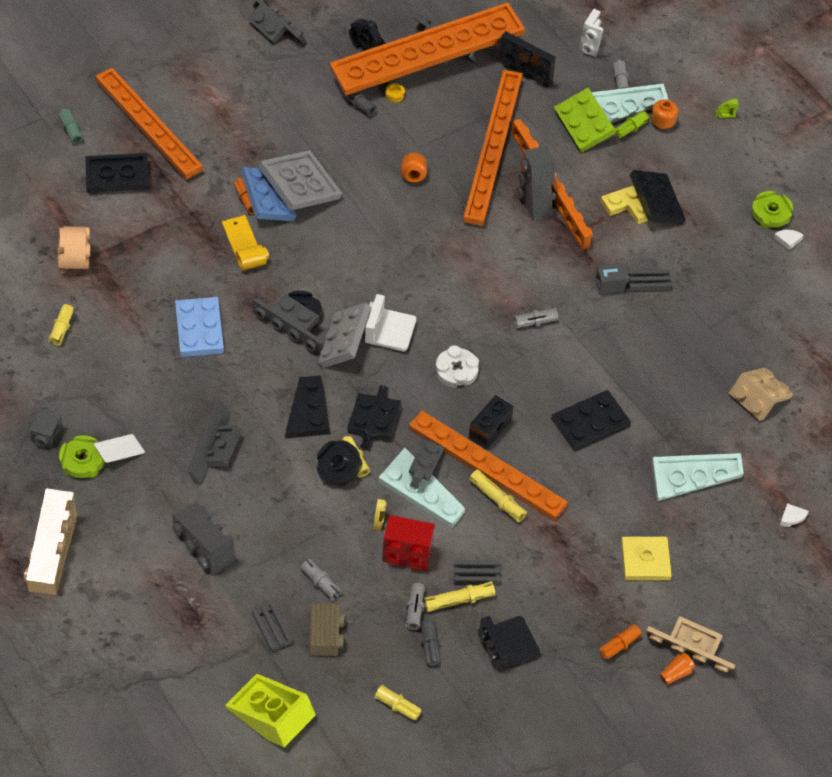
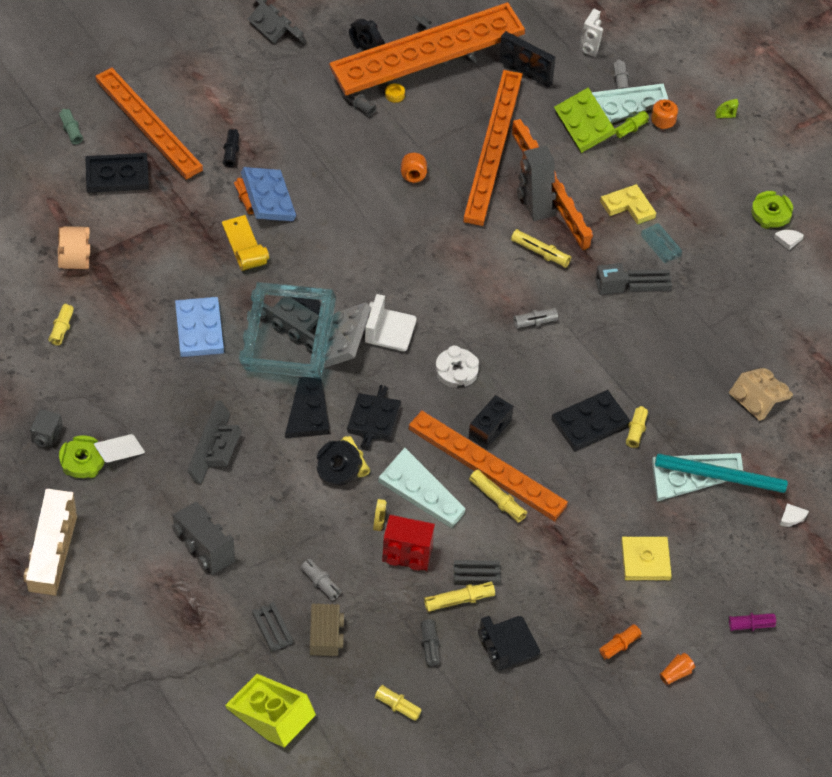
light grey plate [258,150,342,211] -> none
light grey pin [405,583,426,631] -> none
dark grey hinge [409,439,444,489] -> none
black plate [630,170,686,225] -> none
tan bracket [646,616,735,673] -> none
none -> black axle [223,129,239,167]
none -> clear light blue window [239,282,336,379]
none -> light yellow pin [511,229,571,268]
none -> light yellow axle [626,406,648,448]
none -> clear light blue tile [641,223,682,263]
none -> teal axle [655,453,788,493]
none -> magenta axle [729,613,776,631]

